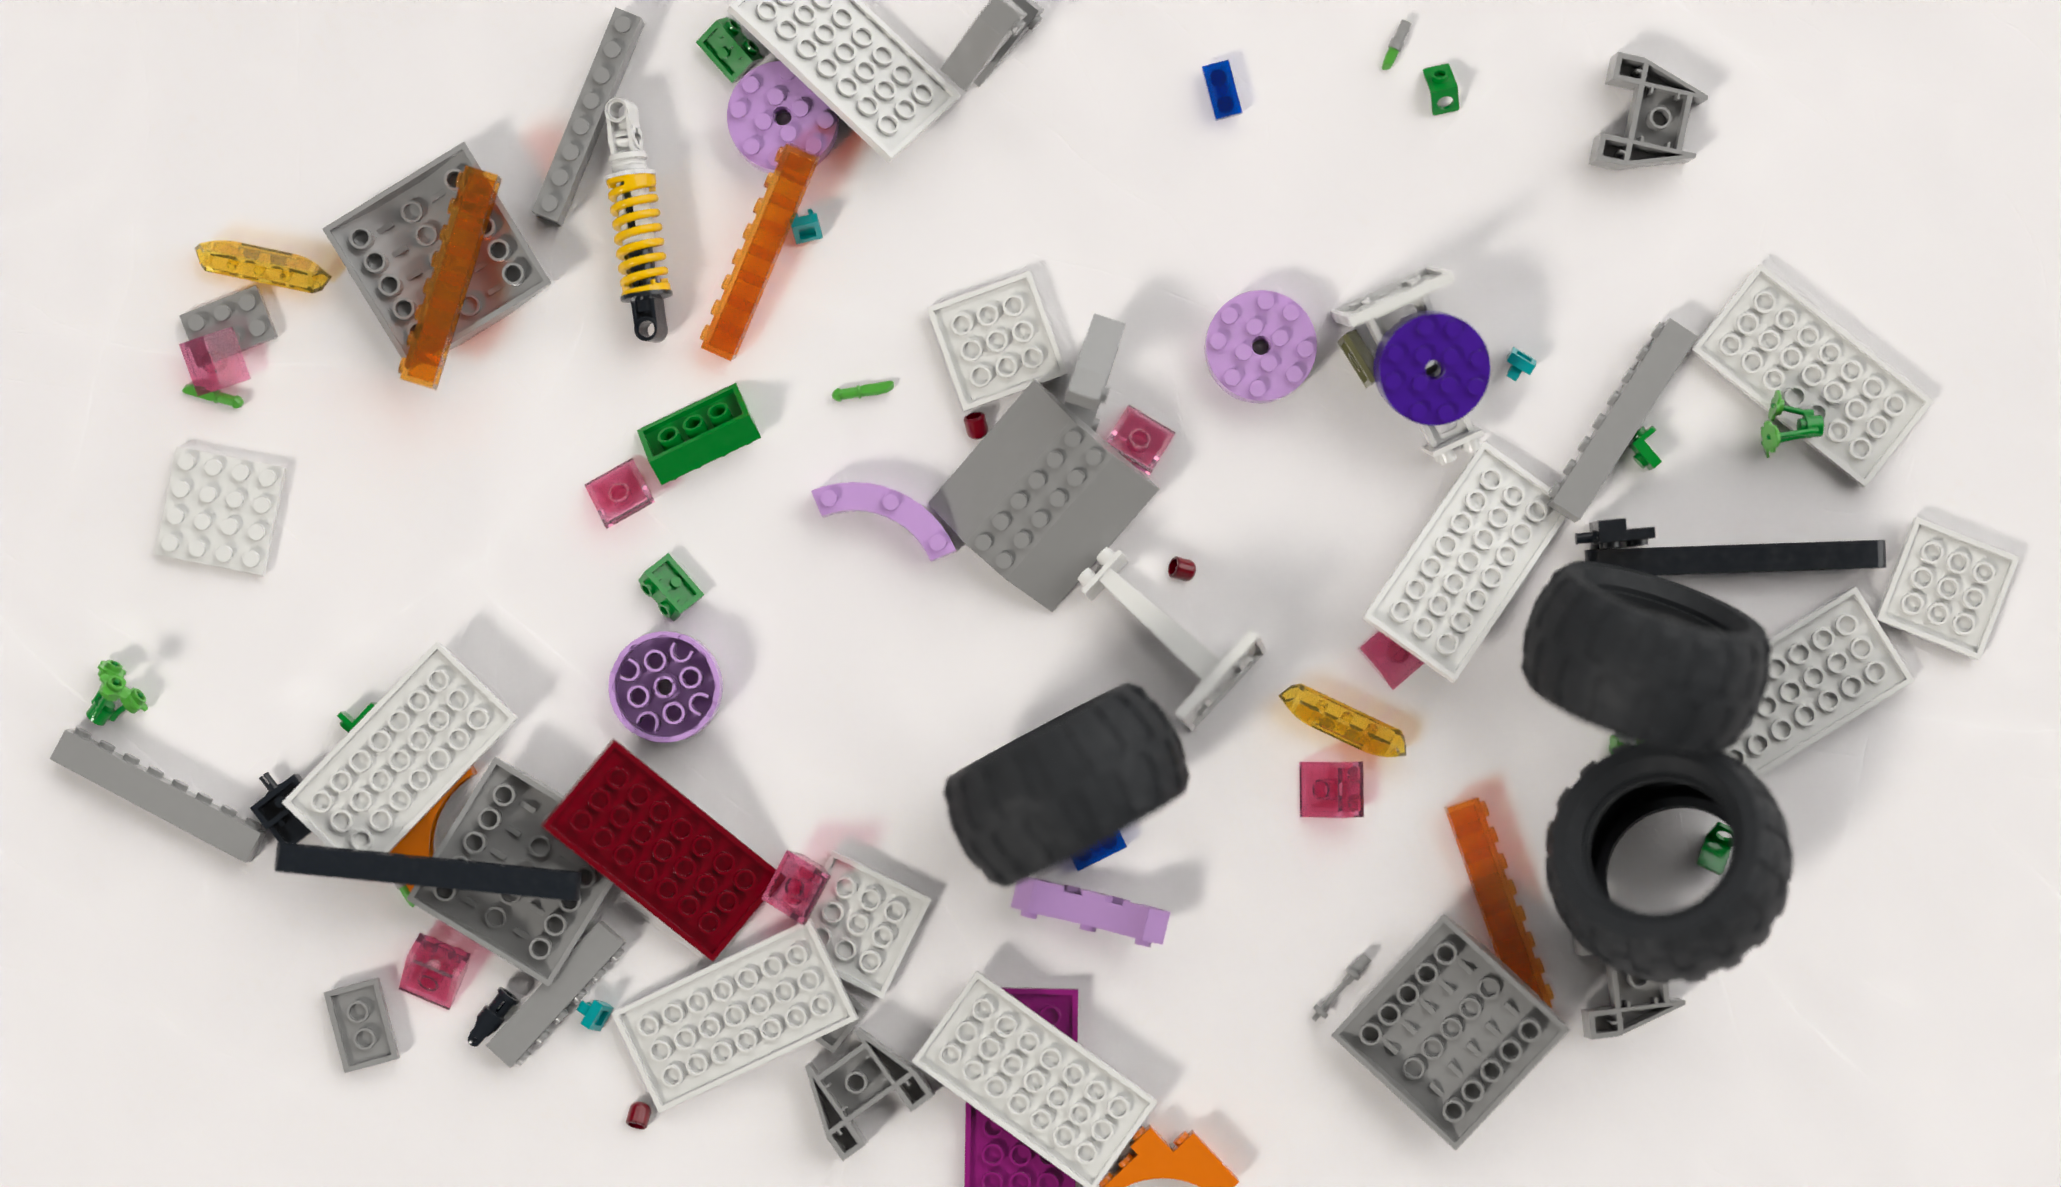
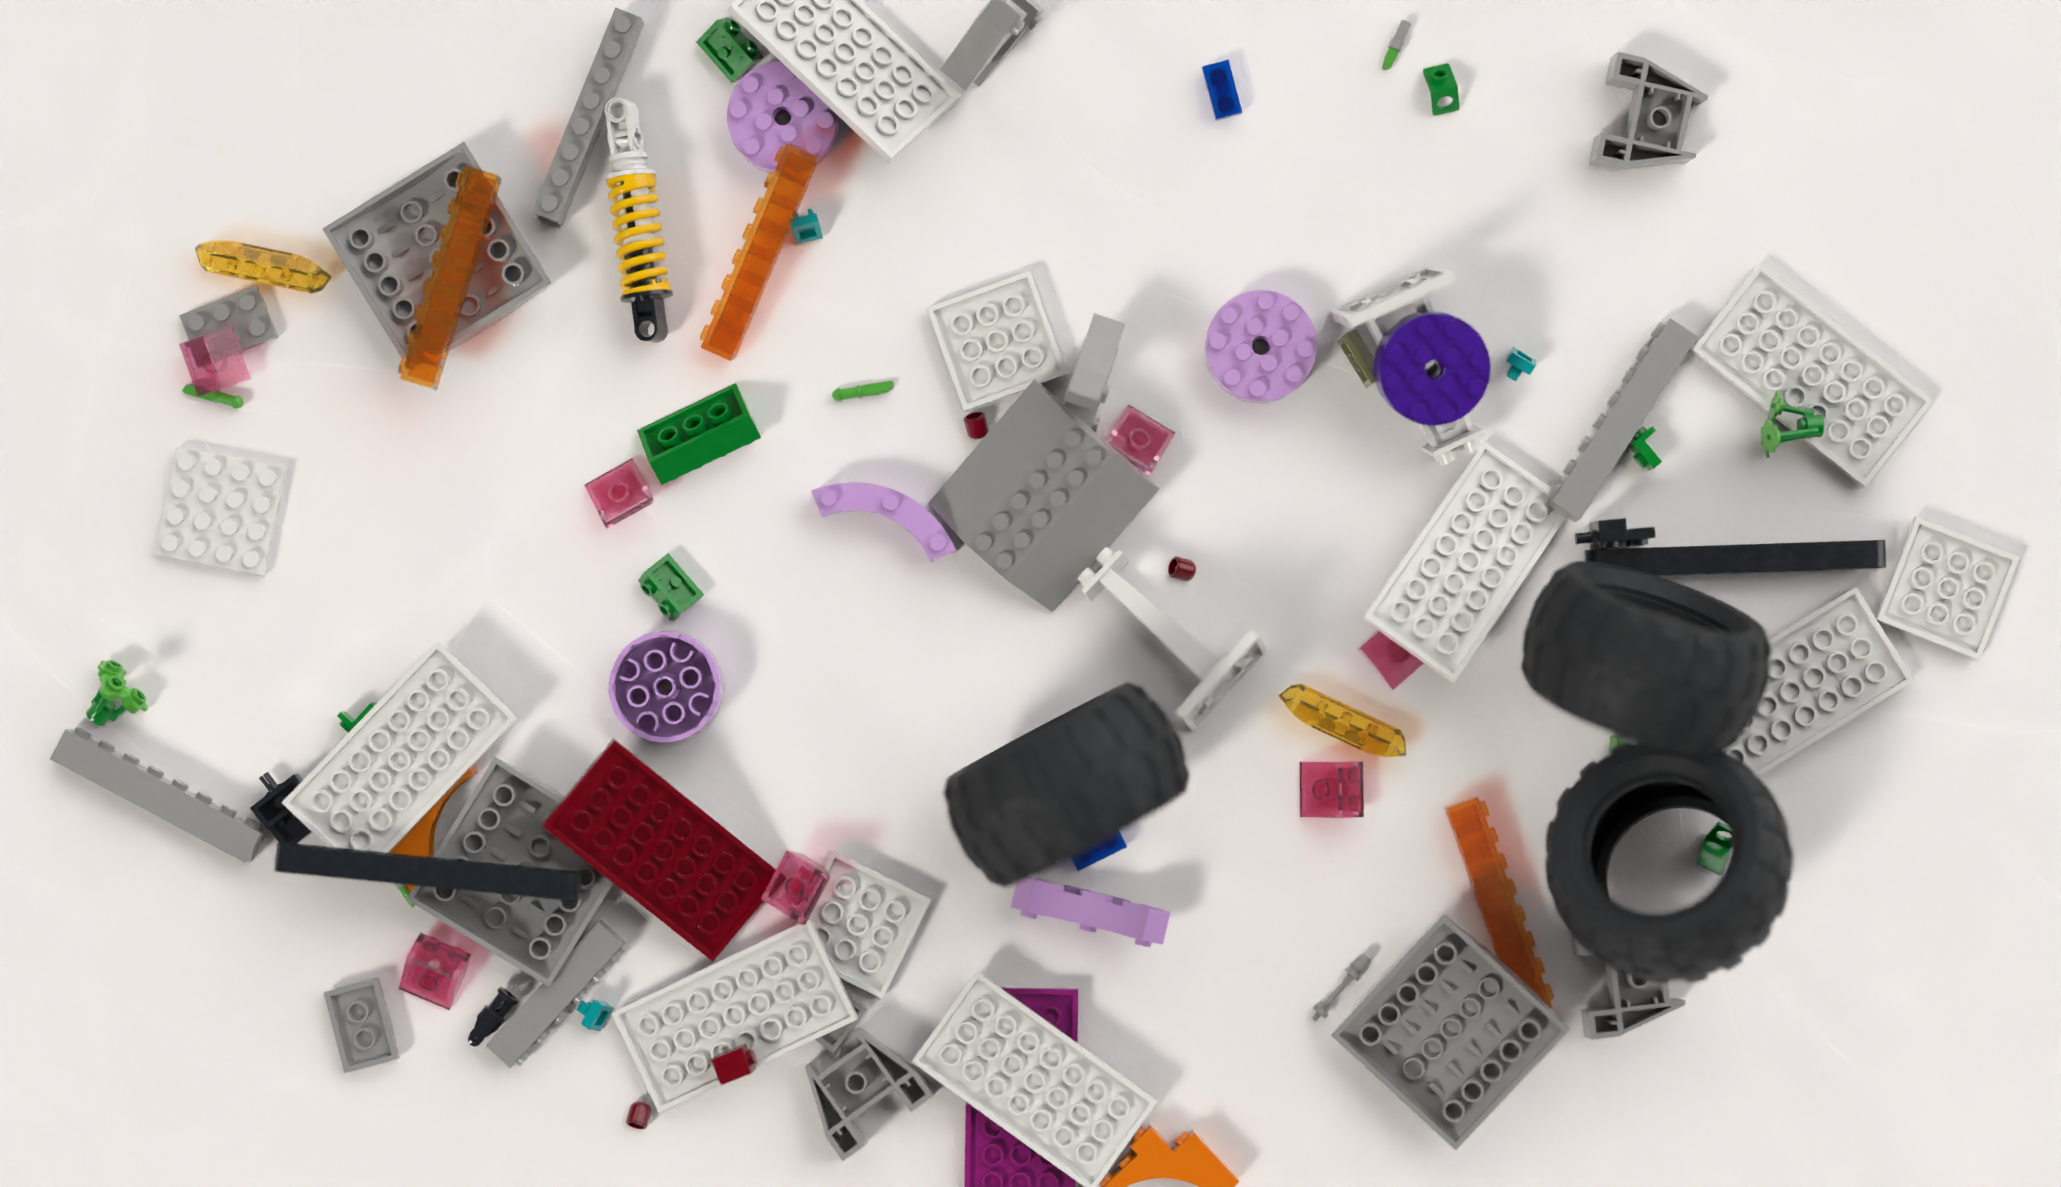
none -> dark red brick [710,1043,757,1085]

